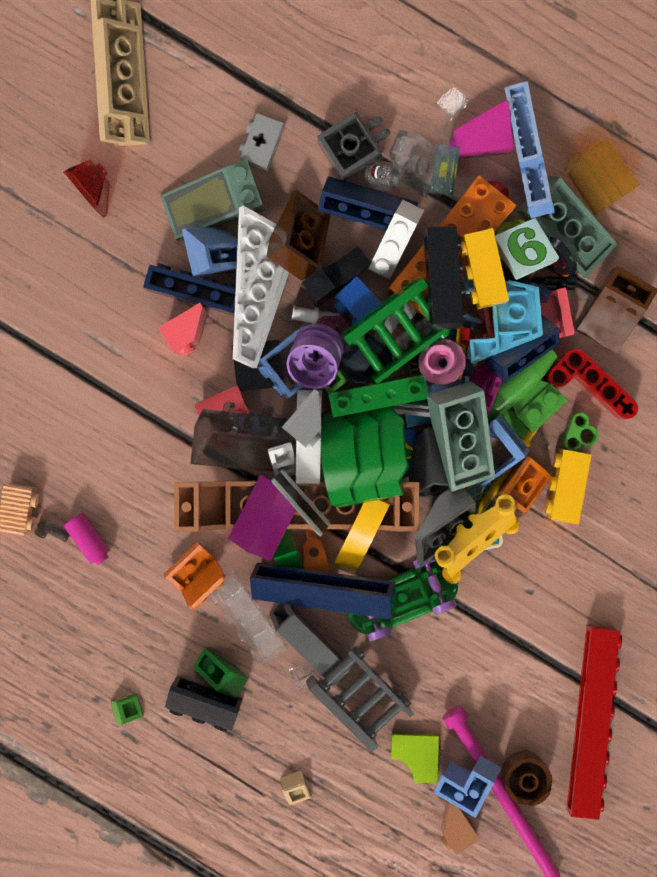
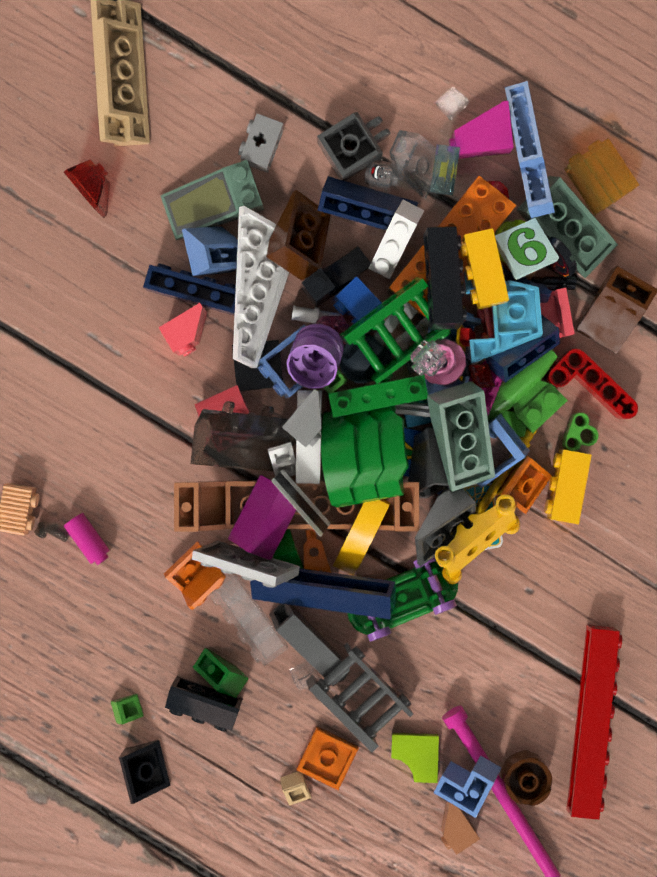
none -> black slope [119,740,171,804]
none -> light grey plate [192,541,300,588]
none -> orange tile [296,726,359,790]
none -> clear head [410,340,447,377]
none -> clear red slope [468,364,495,388]

